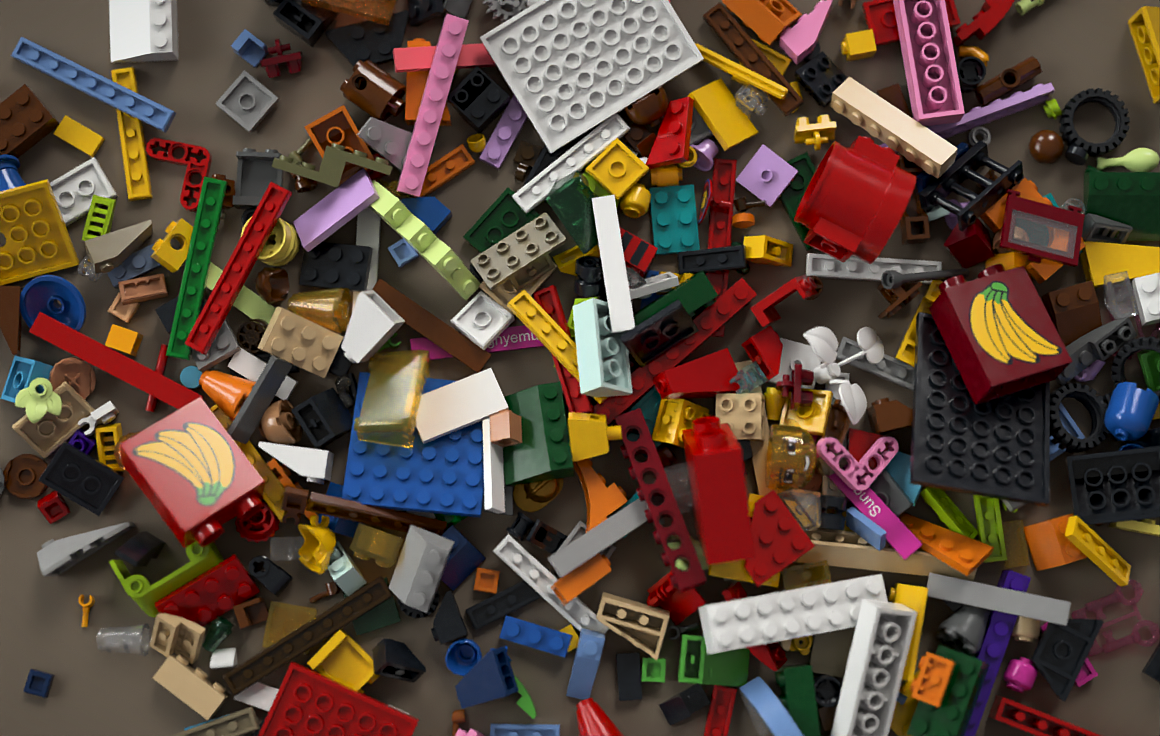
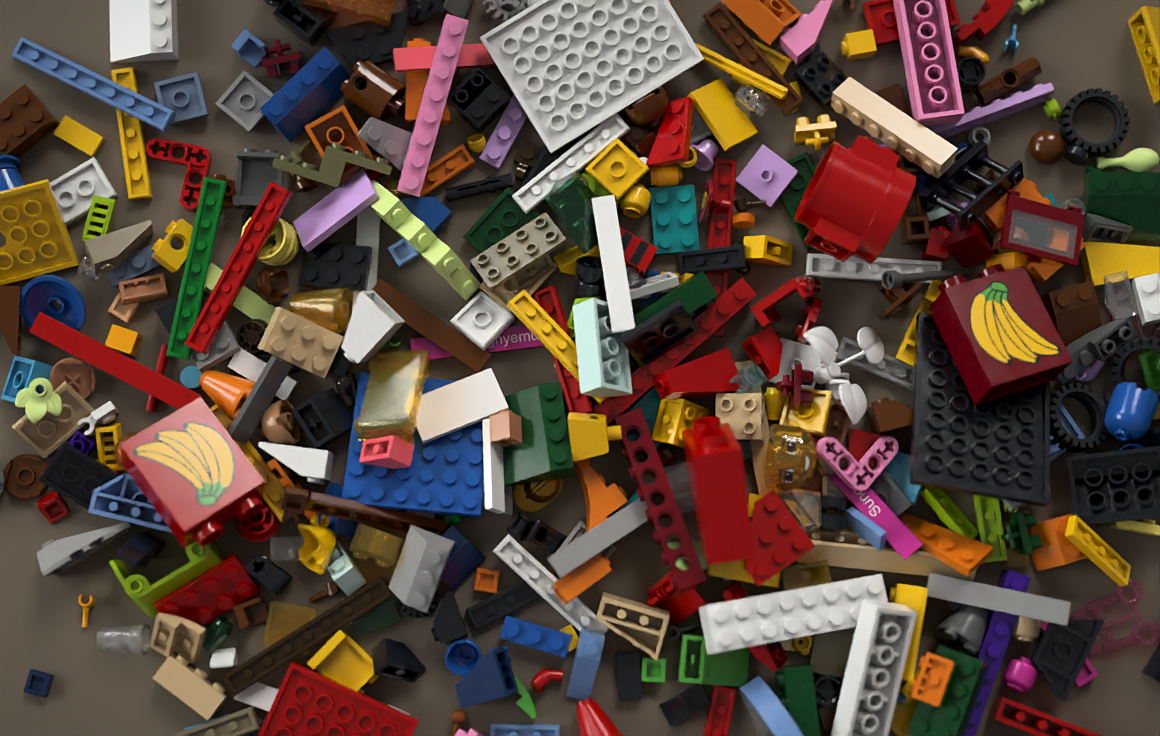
none -> medium blue wedge [88,473,173,533]
none -> sand blue plate [154,72,209,126]
none -> blue slope [259,47,350,143]
none -> coral slope [359,435,414,469]
none -> black pin [445,173,514,202]
none -> red arm [531,669,563,693]
none -> red wing [794,297,823,344]
none -> red brick [921,226,951,262]
none -> dark green hips [1001,512,1042,555]
none -> dark azure hand [1003,24,1019,55]

